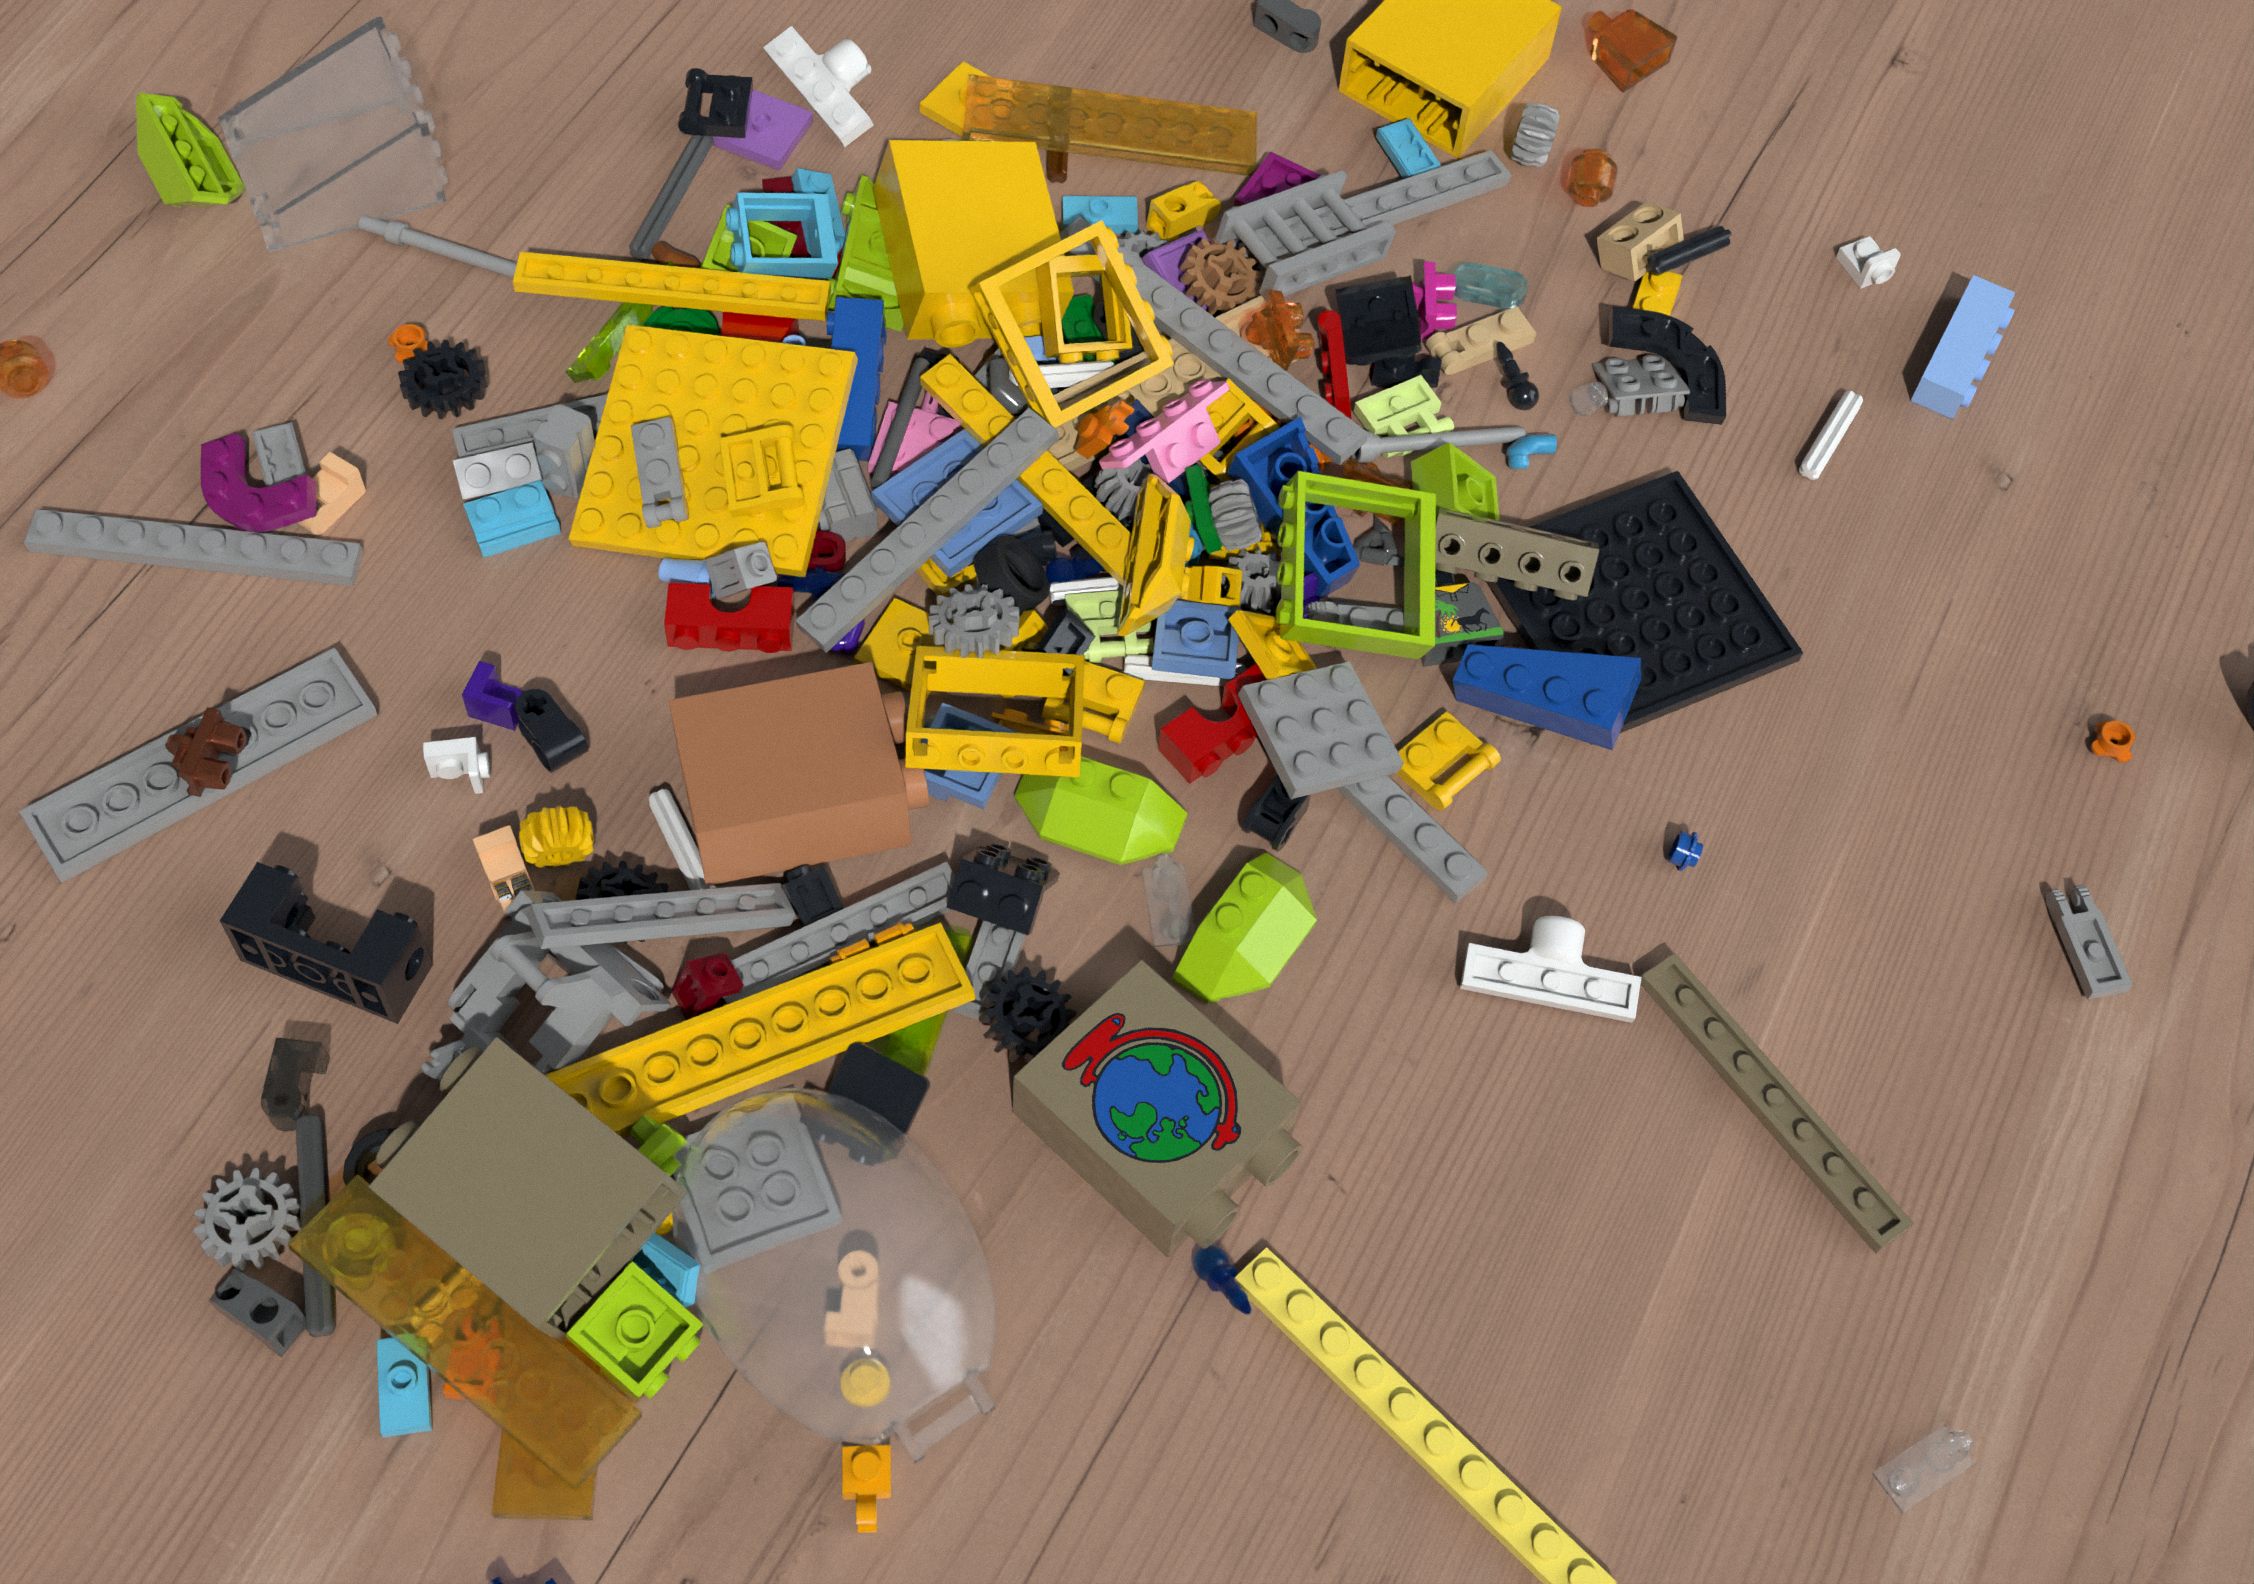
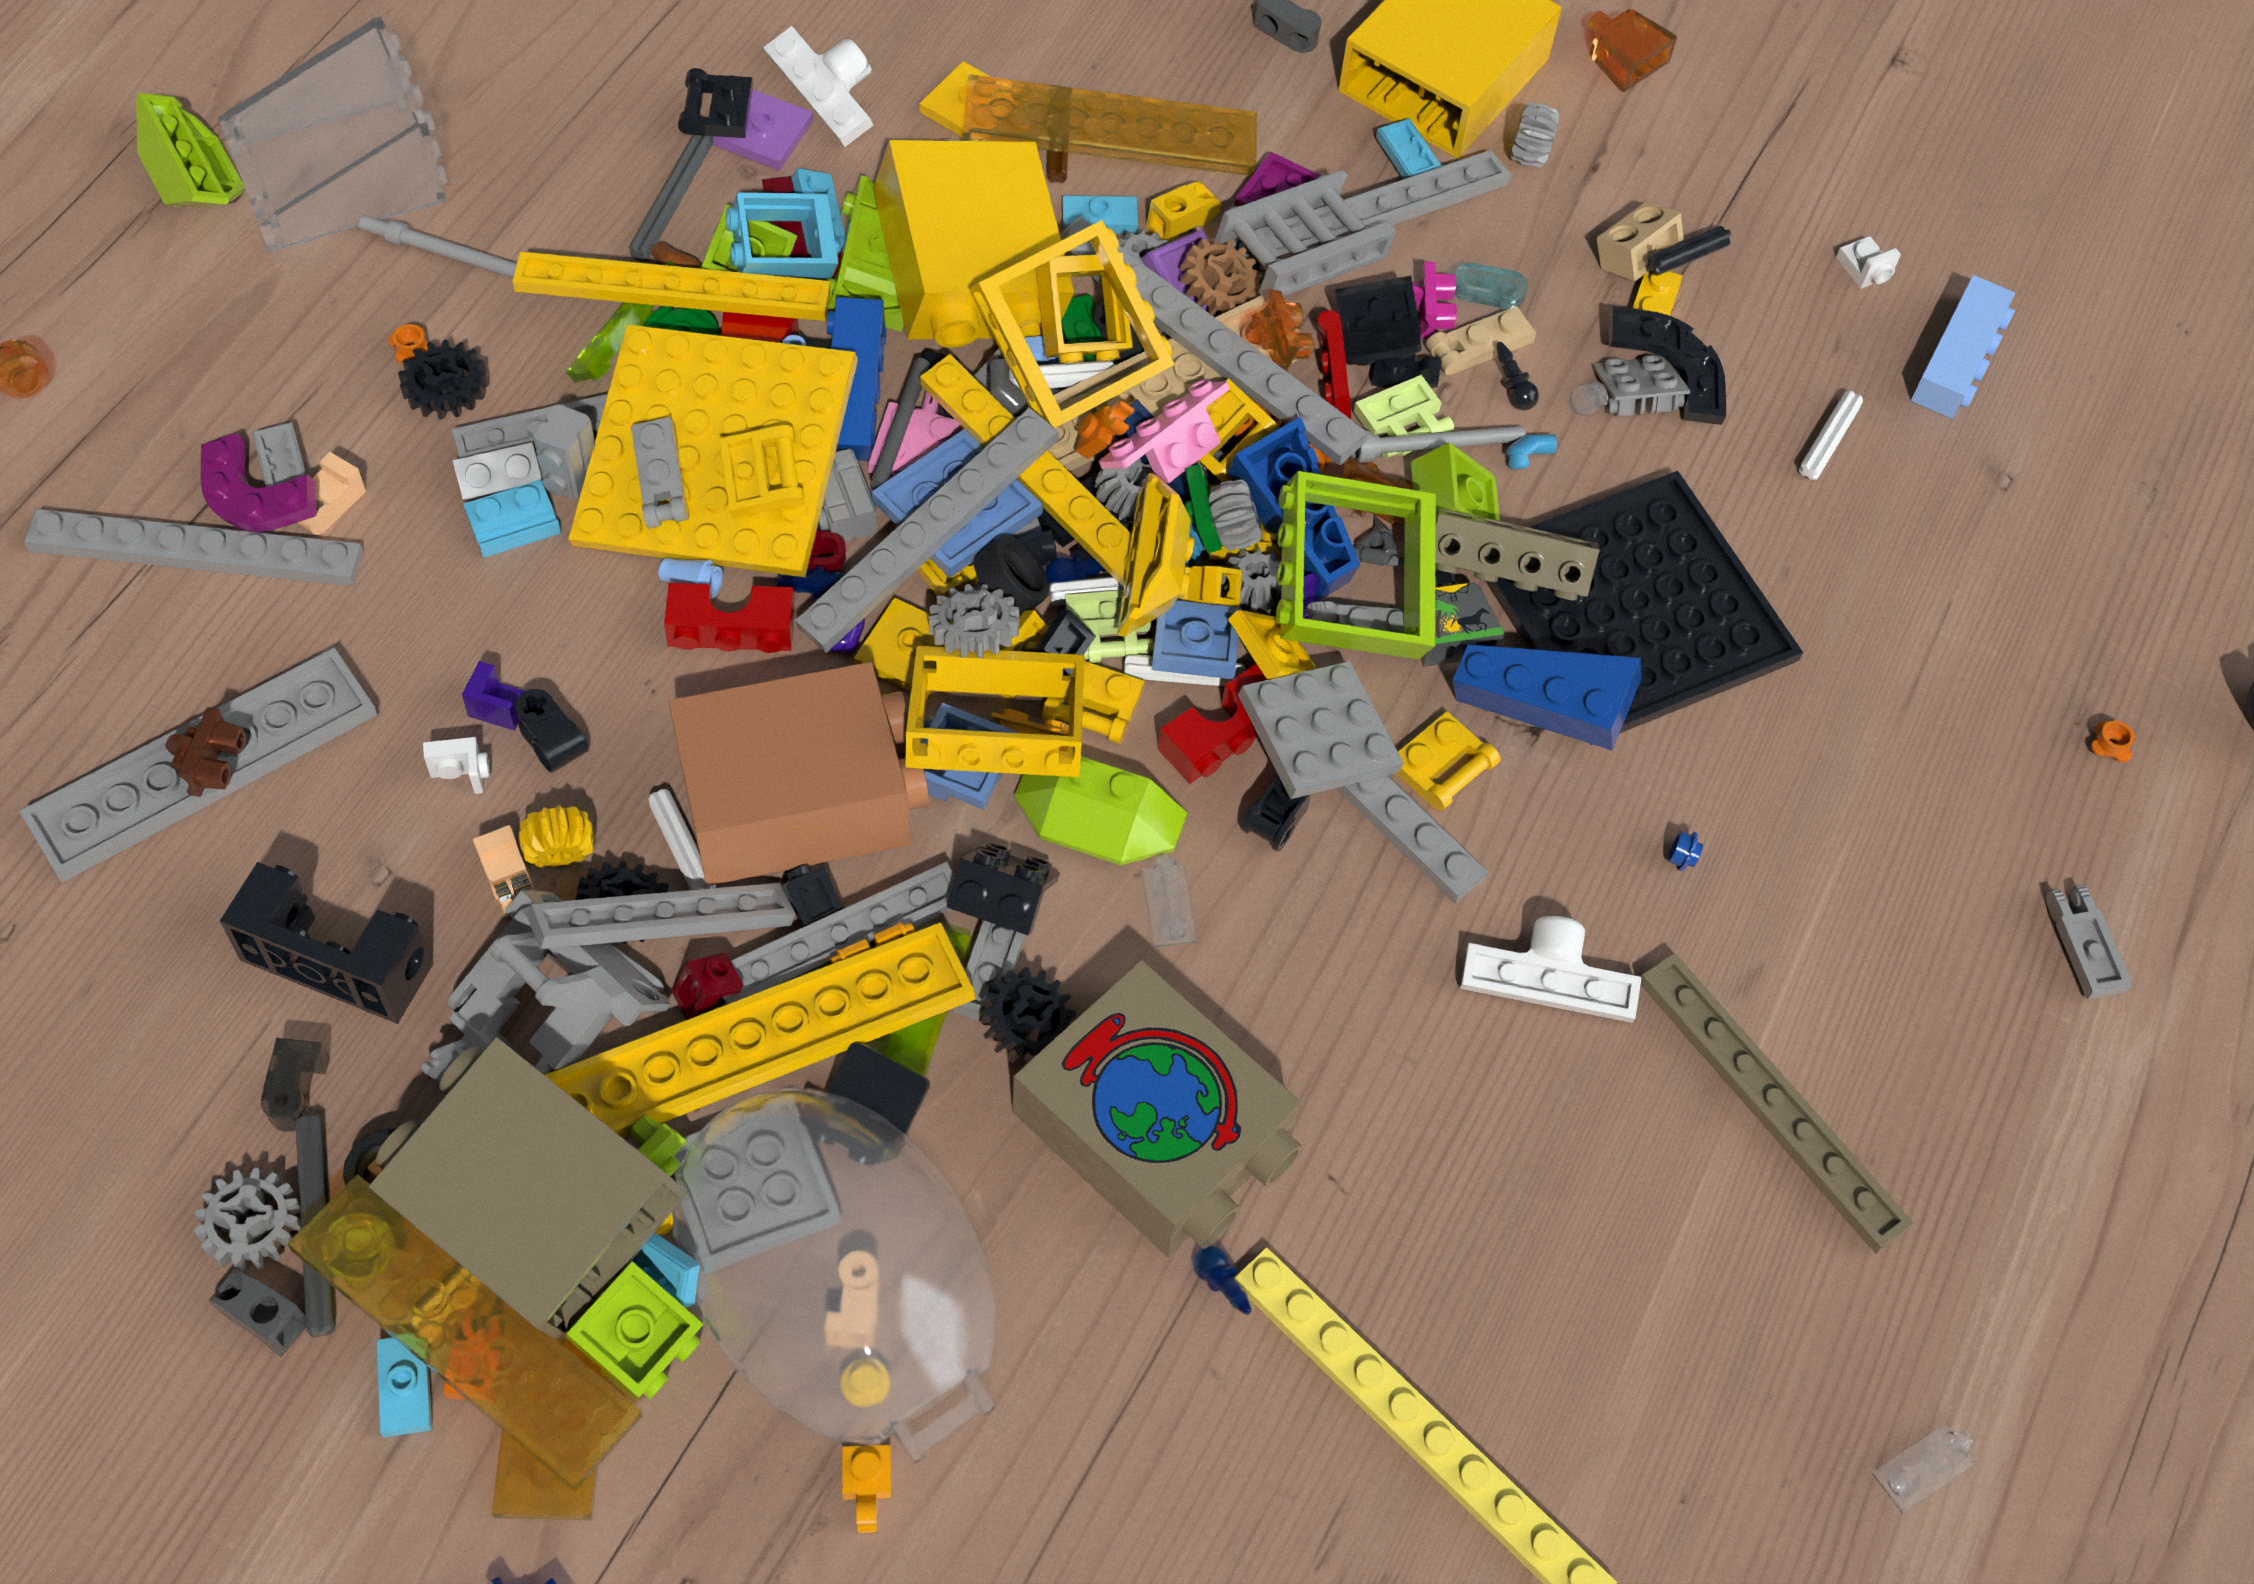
light grey bracket [704,542,777,599] -> none
lime wedge [1171,853,1317,1004] -> none
clear orange head [1567,149,1618,207] -> none

